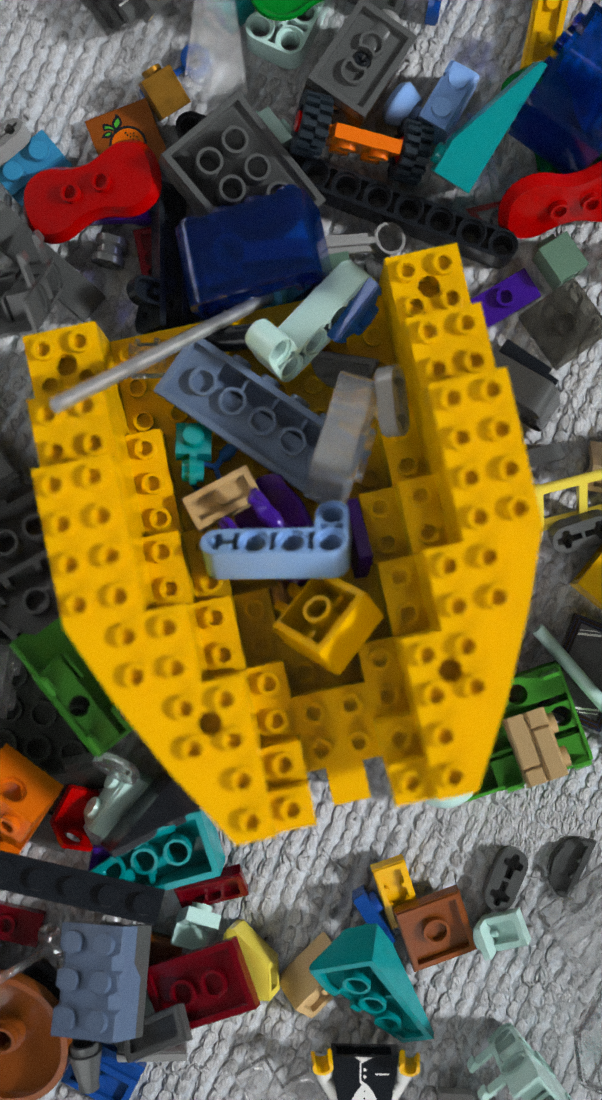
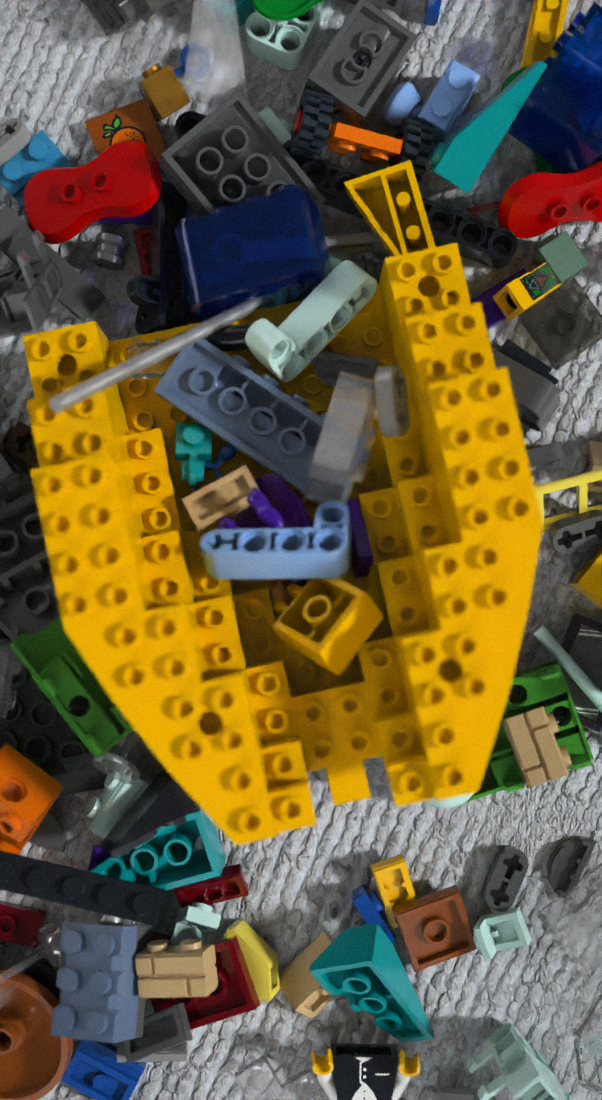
red bracket [49,784,100,852] -> none
dark grey cone [68,1039,102,1094] -> none
blue tile [327,277,382,343] -> none
none -> dark brown brick [2,421,40,469]
none -> tan brick [135,938,218,998]
none -> yellow wedge [344,160,436,257]
none -> leg [493,262,561,322]

